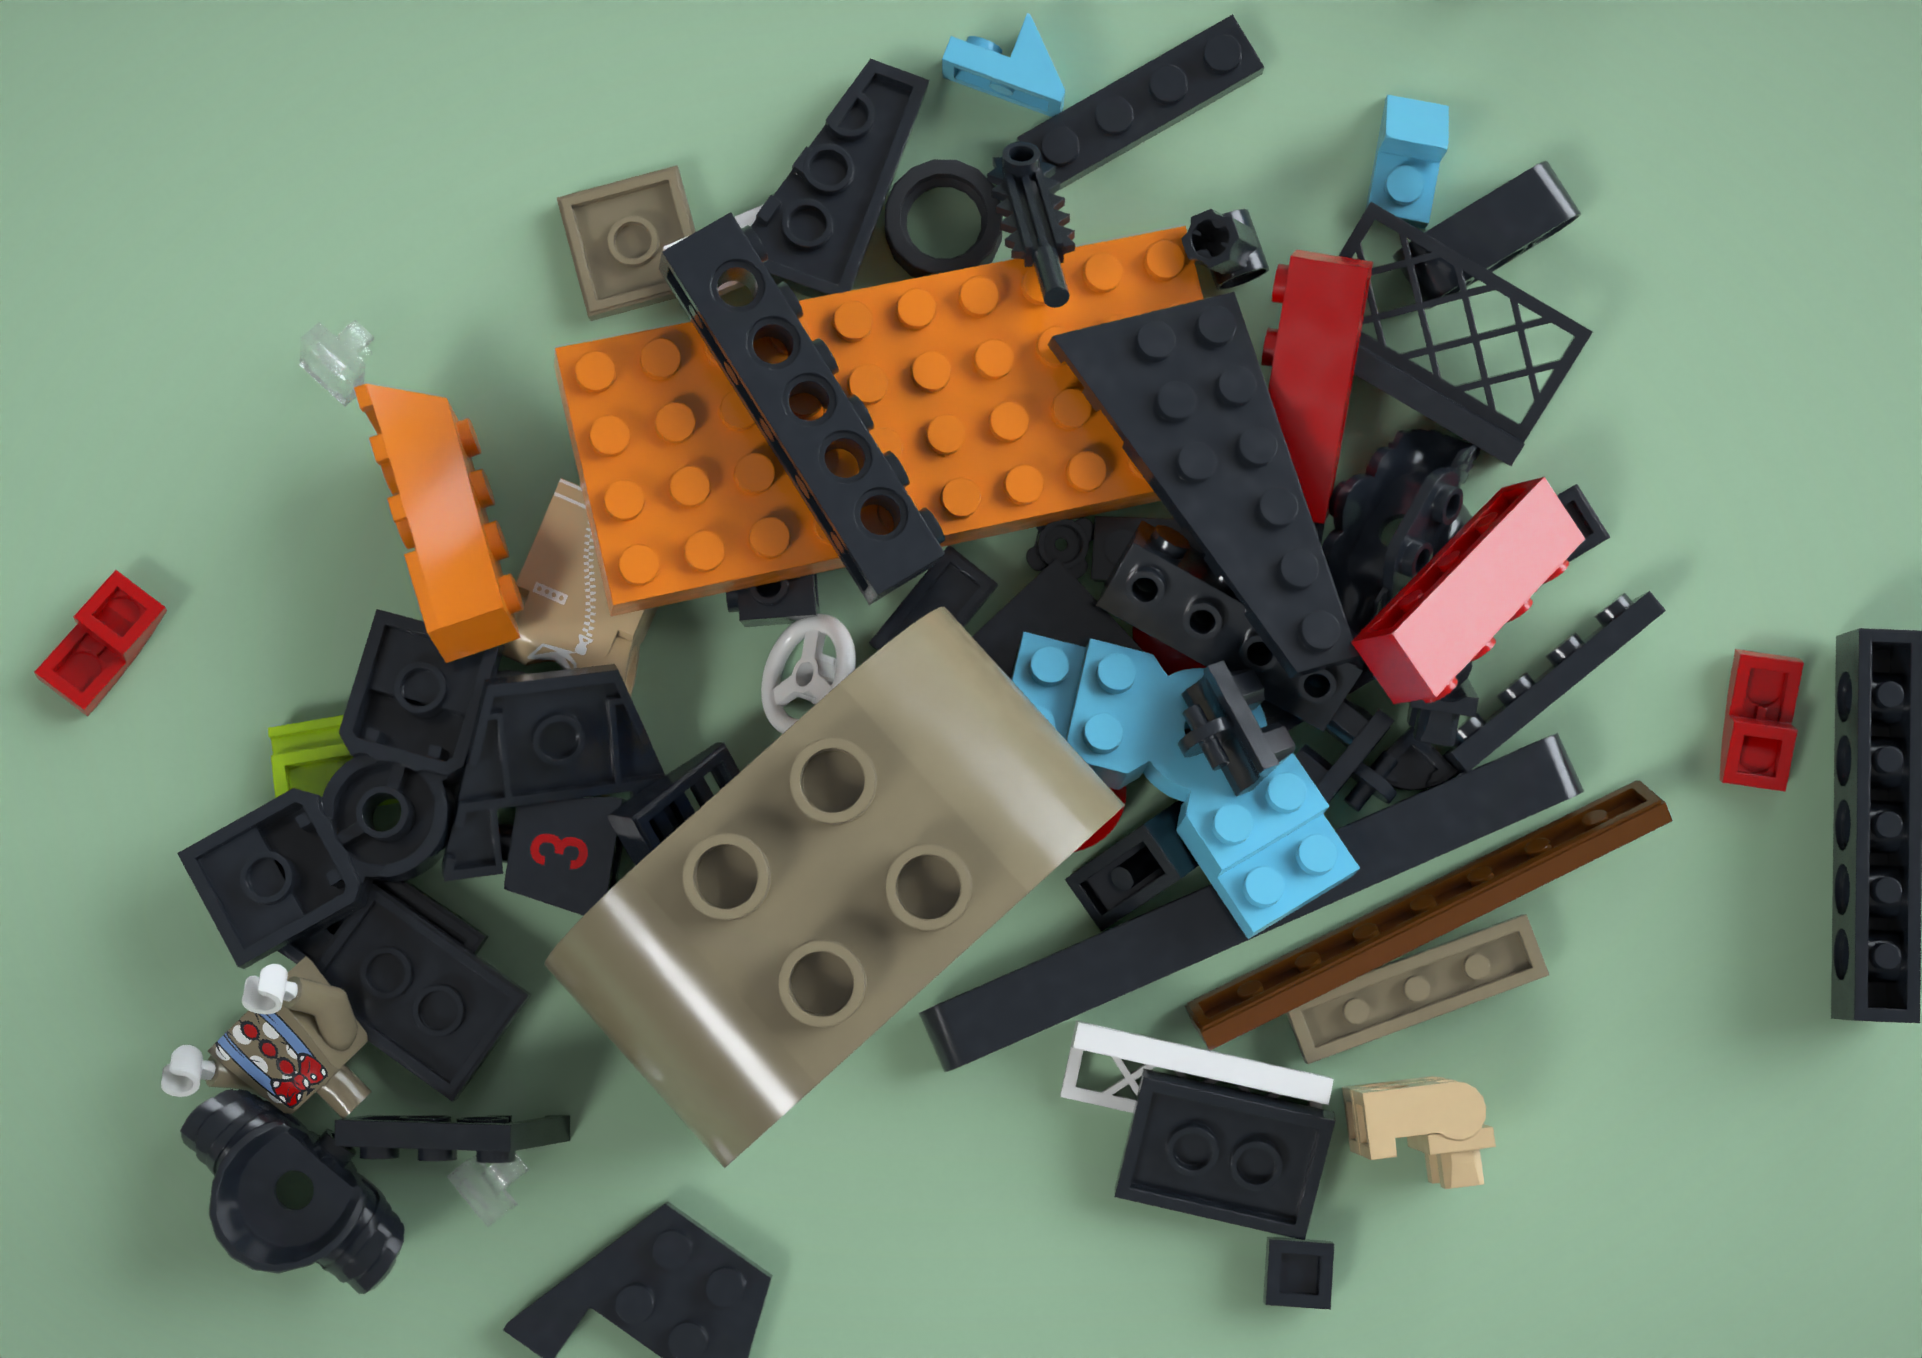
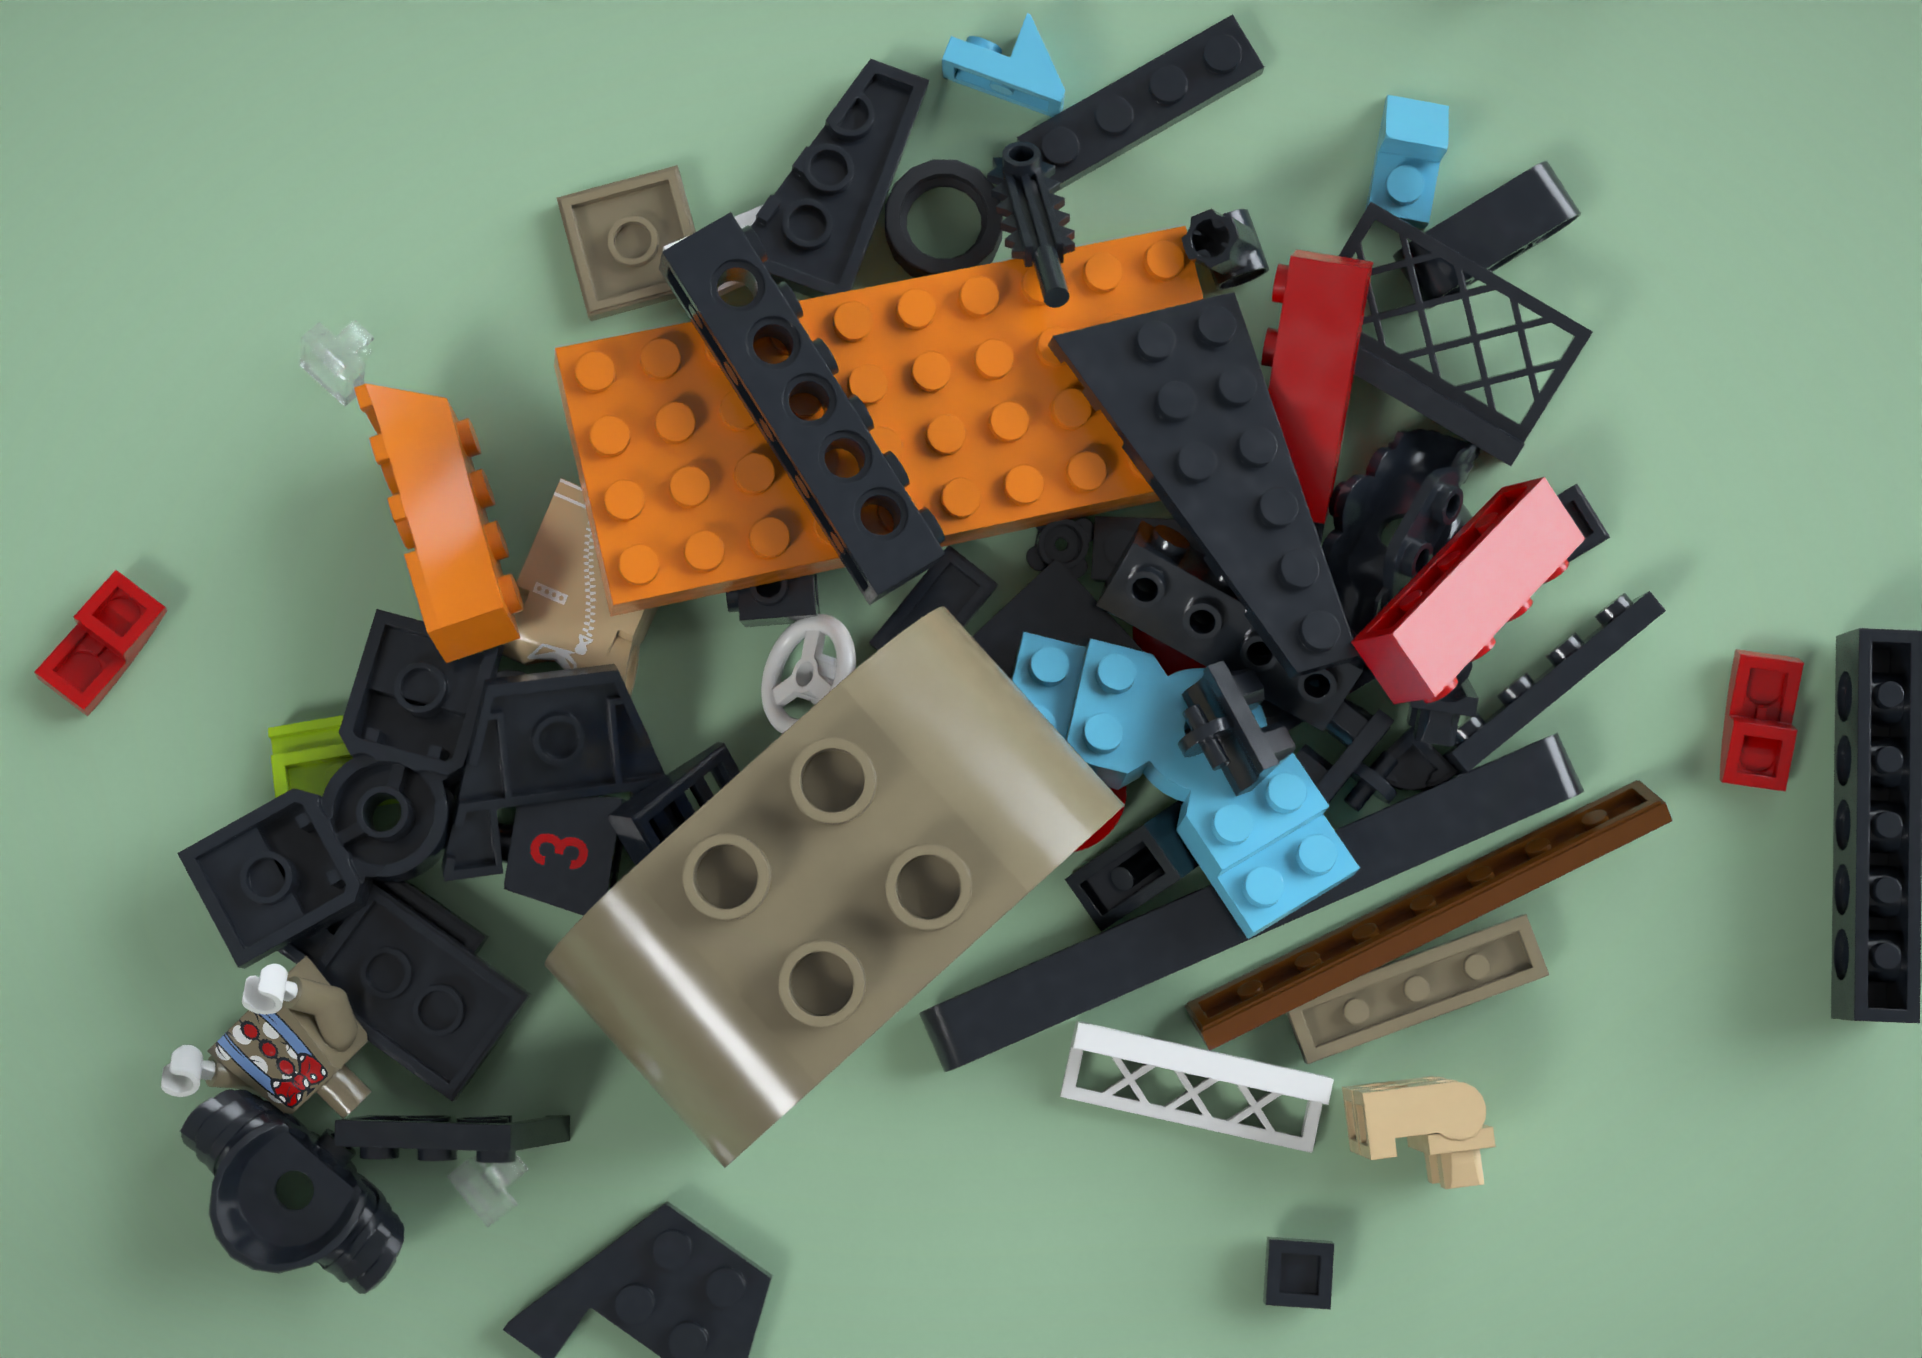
black plate [1114,1069,1336,1240] -> none

